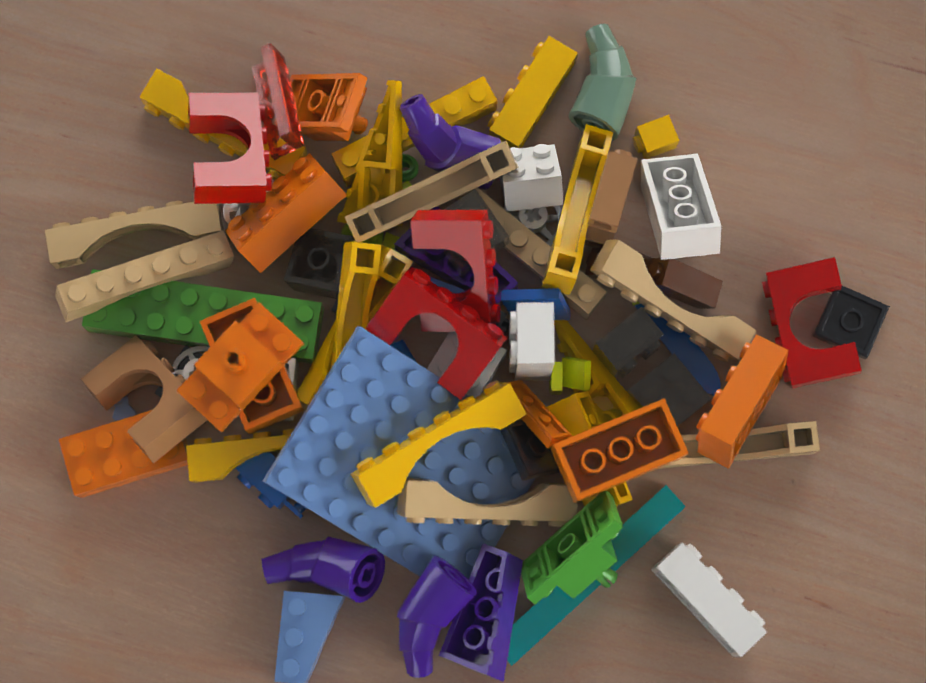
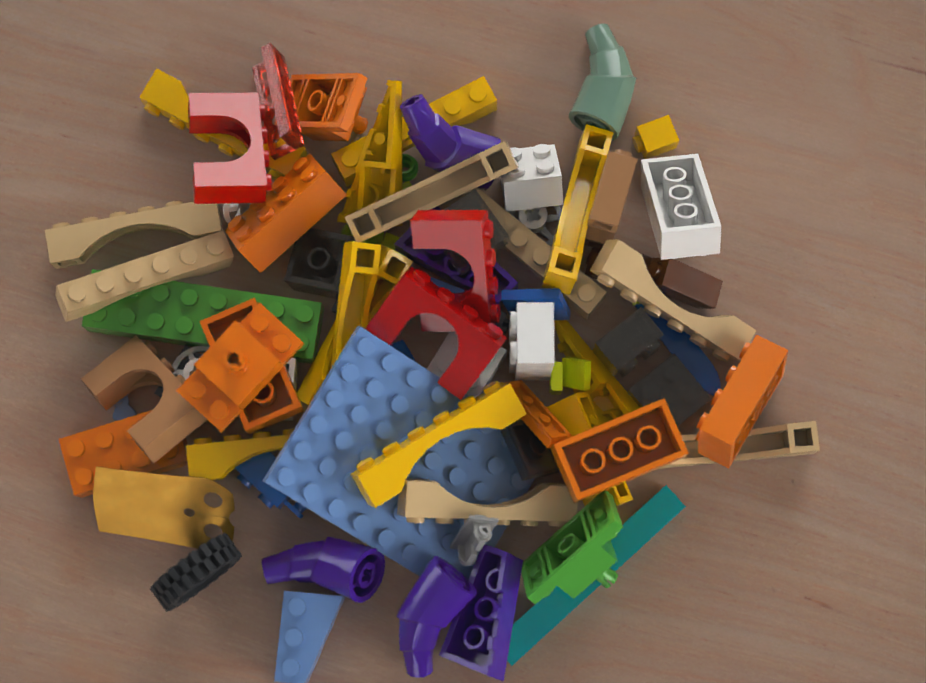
yellow brick [487,36,578,148] -> none
white brick [651,542,767,657] -> none
red arch [762,257,862,389] -> none
black tile [813,285,890,360] -> none
none -> pearl gold piece [93,466,235,549]
none -> black tyre [150,533,242,612]
none -> light grey hinge [450,515,498,566]

